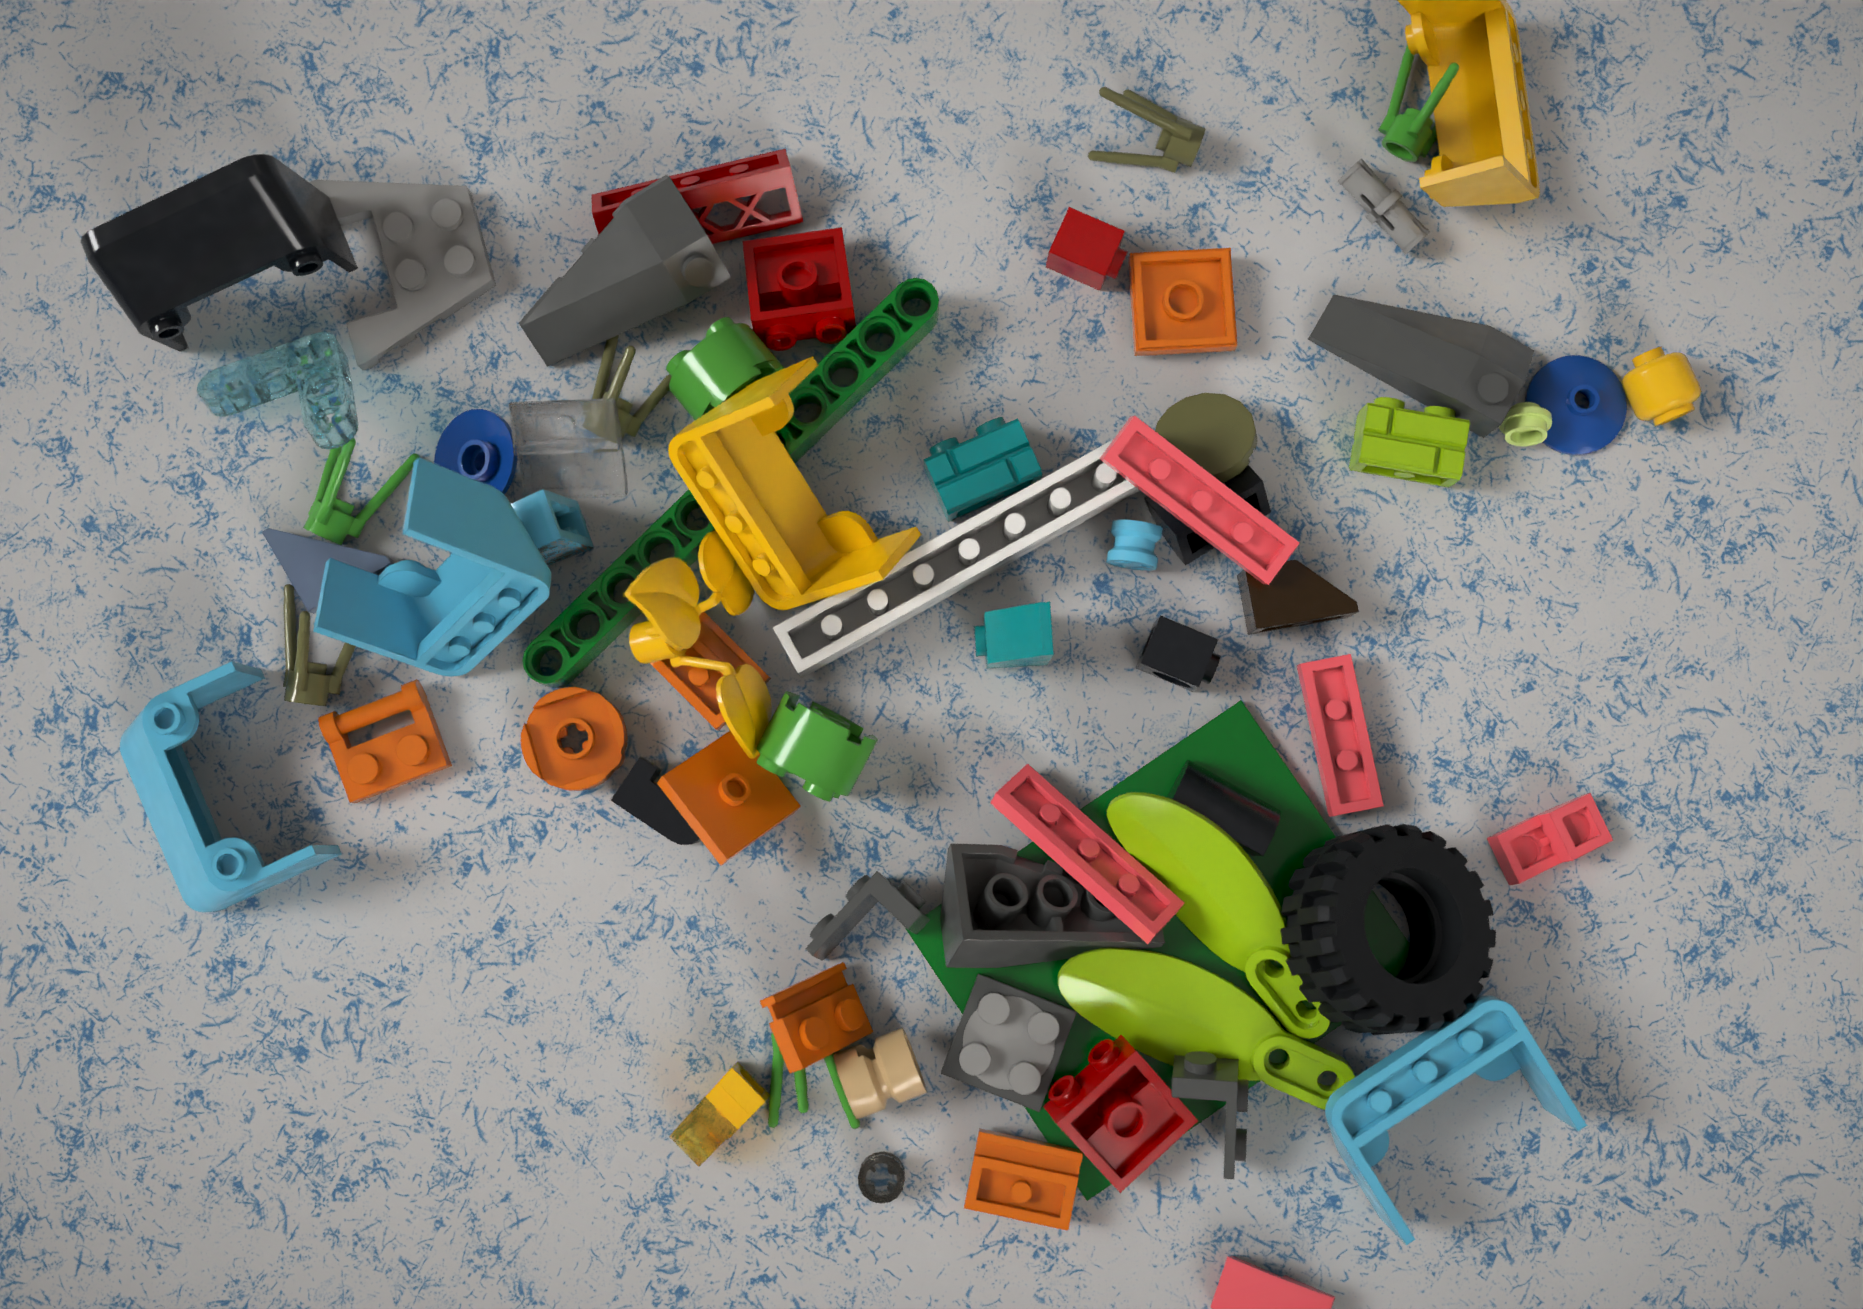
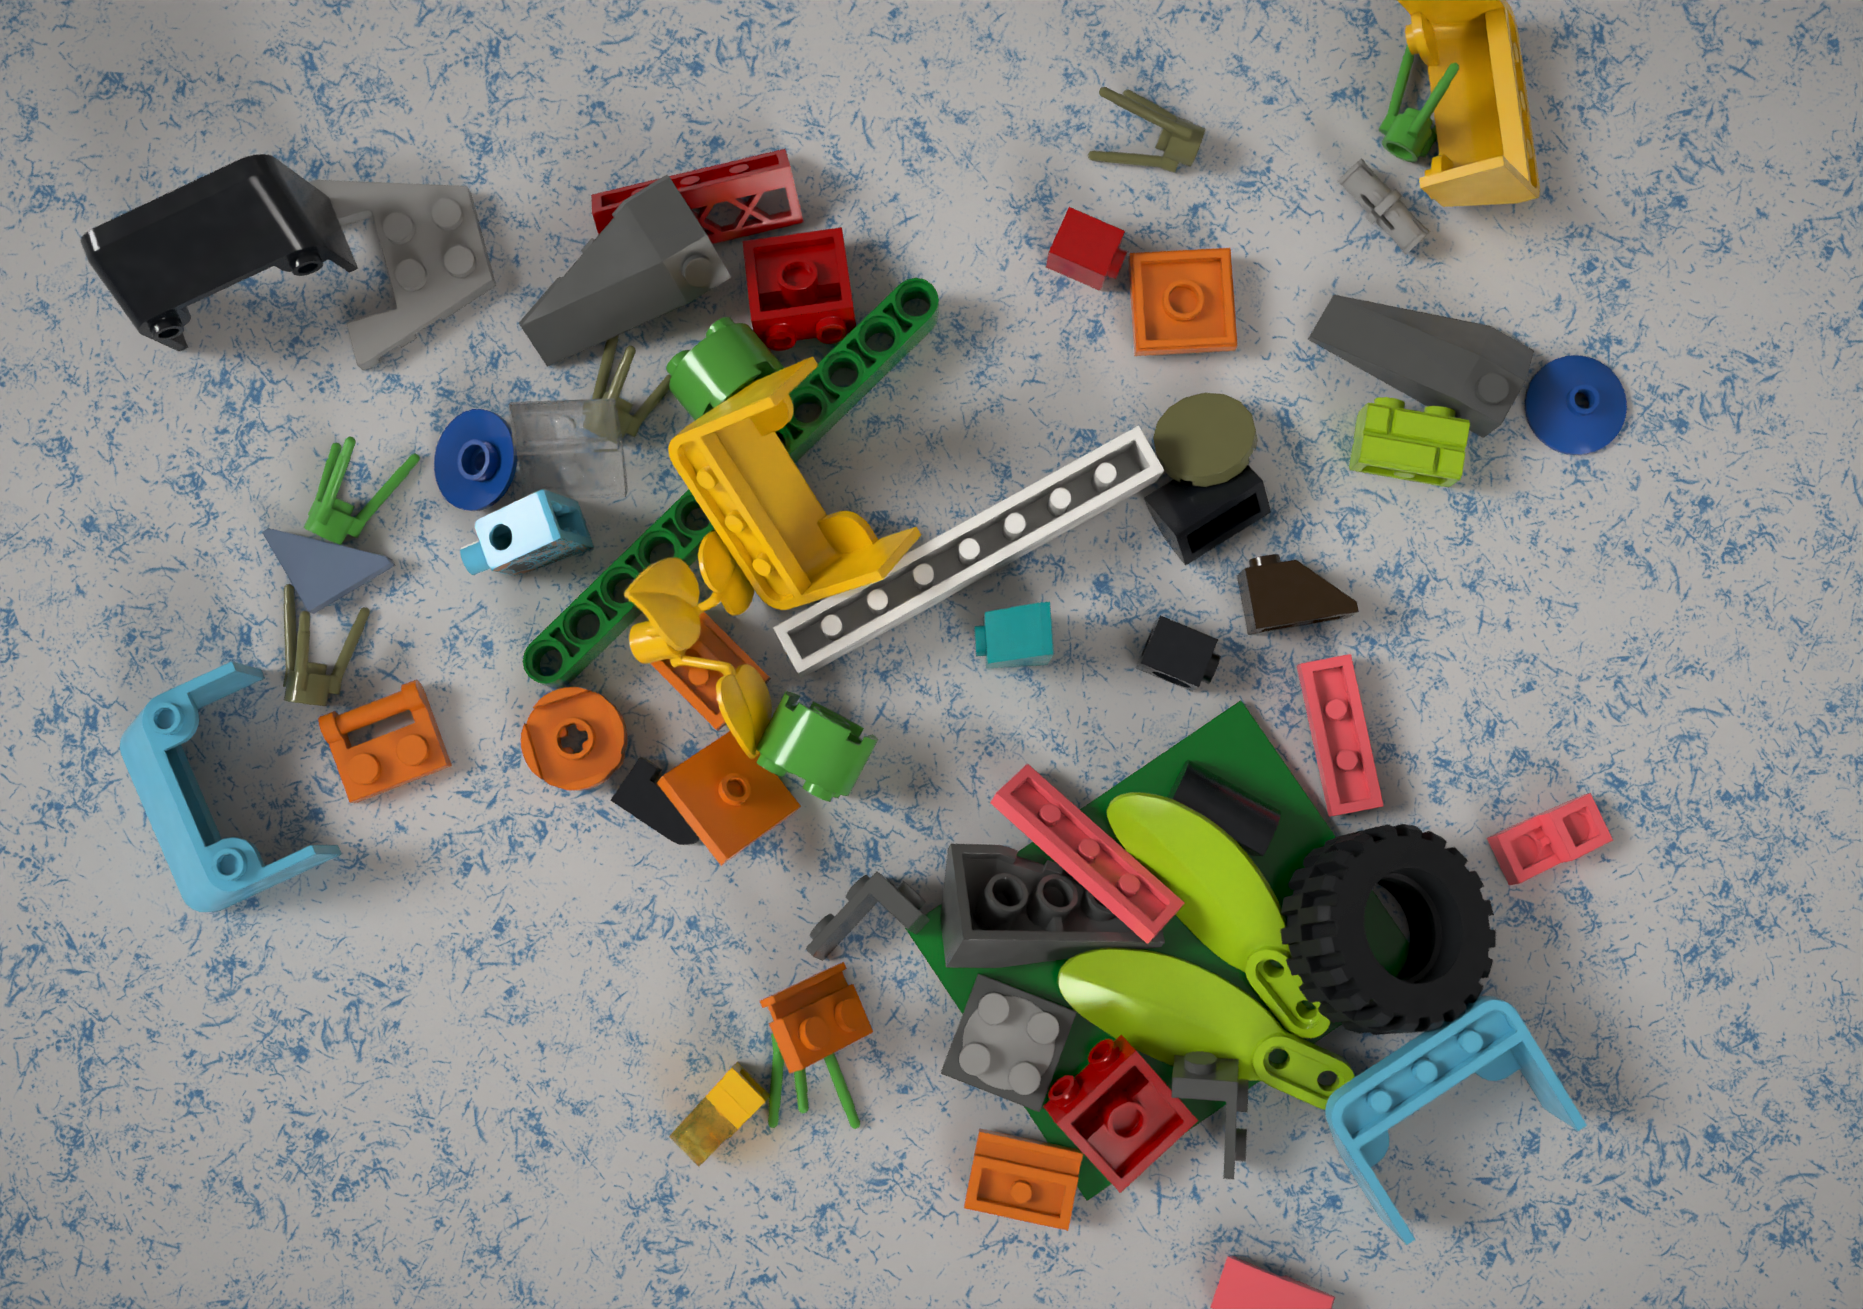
clear light blue beam [197,332,359,449] -> none
medium azure windscreen [313,457,551,676] -> none
tan wheel [833,1027,927,1120] -> none
clear smoke bush [858,1151,906,1204] -> none
teal brick [923,417,1043,522] -> none
coral plate [1099,416,1300,585] -> none
medium azure wheel [1106,520,1163,571] -> none
yellowish green plate [1499,402,1552,447] -> none
yellow head [1622,347,1701,427] -> none

